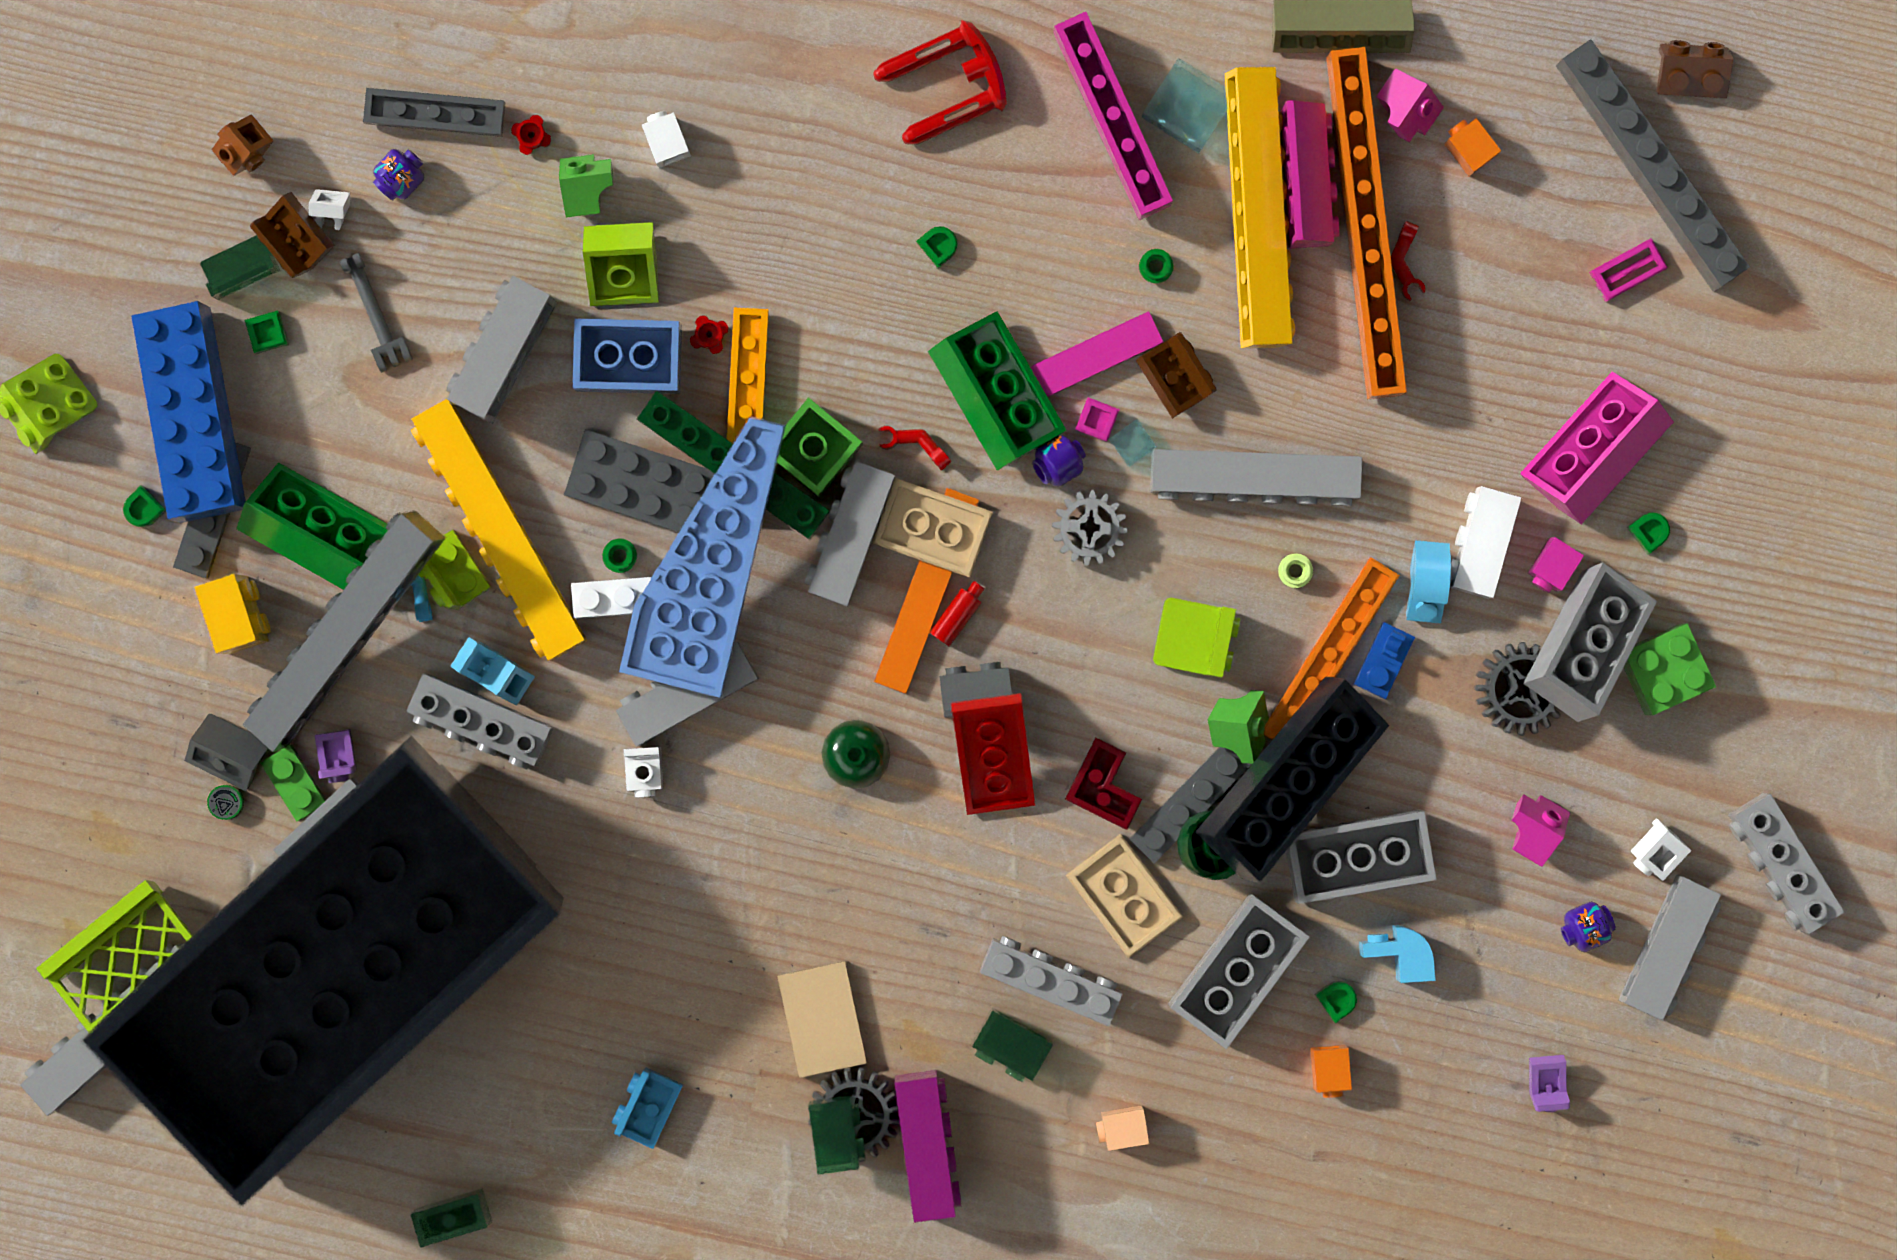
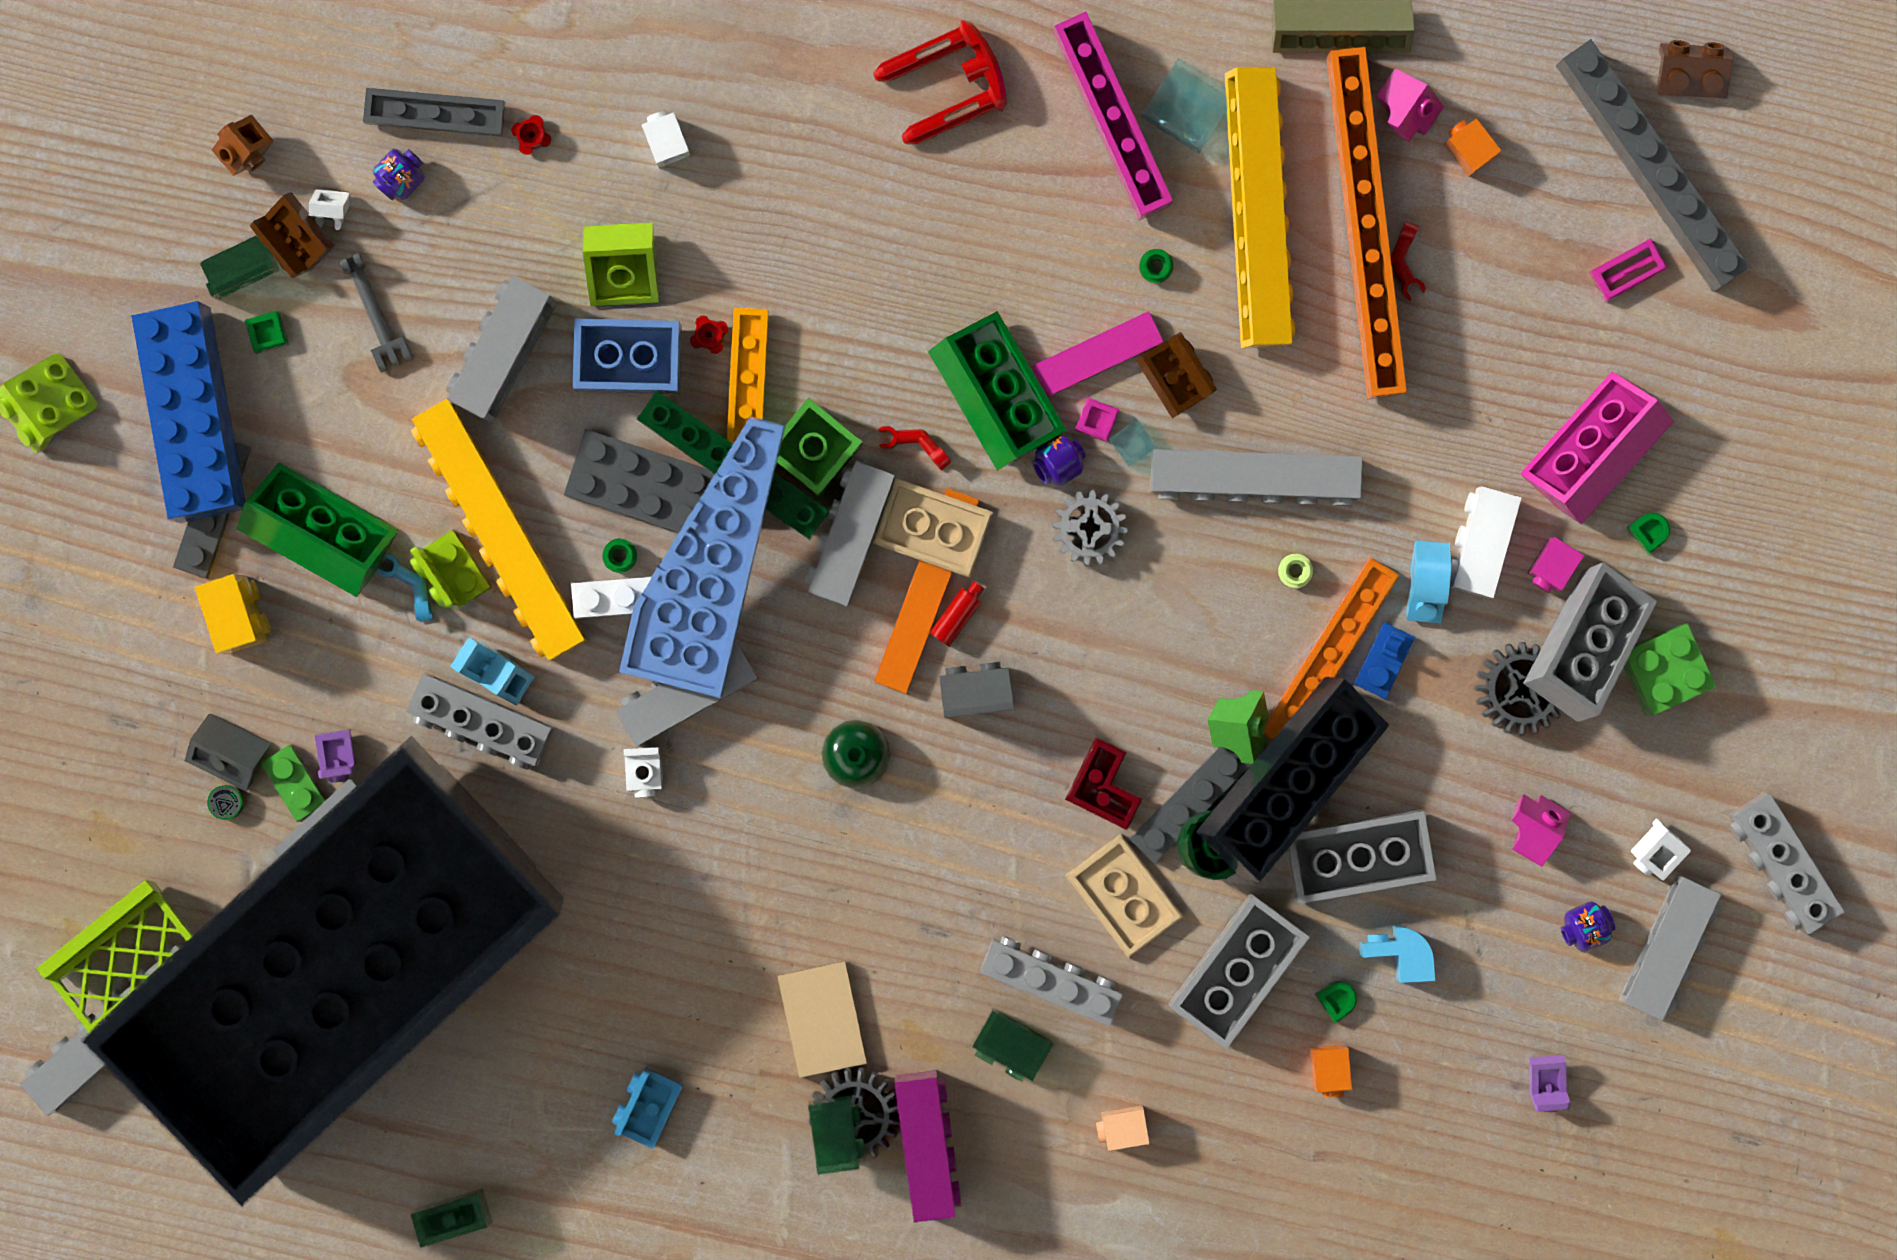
green tile [123,485,166,527] -> none
brick [243,511,446,752] -> none
bright green brick [559,154,613,218] -> none
green tile [916,226,957,269] -> none
red plate [951,693,1036,815] -> none
lime bracket [1153,598,1240,678] -> none
dark pink slope [1280,100,1339,249] -> none

